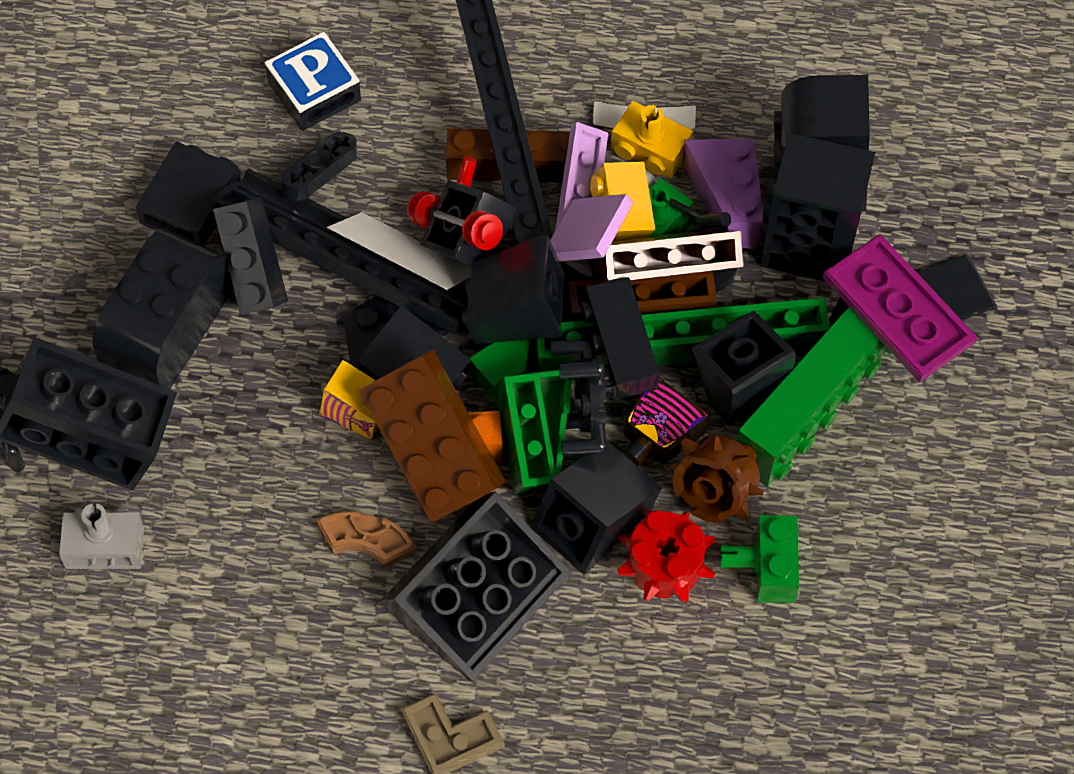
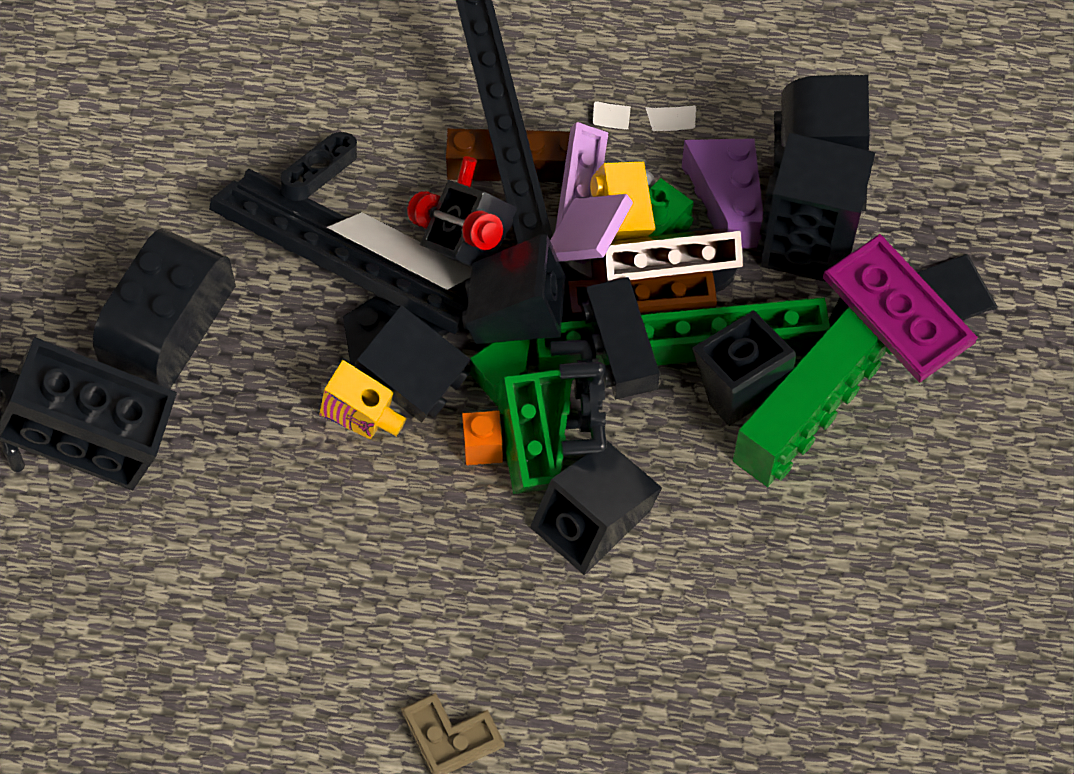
light grey brick [59,503,144,569] -> none
black brick [135,141,241,246] -> none
black brick [213,197,288,315] -> none
piece [265,32,361,131] -> none
medium nougat tile [316,511,418,568] -> none
reddish brown brick [358,349,505,523] -> none
black slope [380,491,572,681] -> none
yellow brick [611,101,693,179] -> none
red brick [617,510,716,603] -> none
torso [622,378,710,466] -> none
black plant [669,198,731,232] -> none
reddish brown brick [669,434,764,523] -> none
green brick [720,515,799,603] -> none

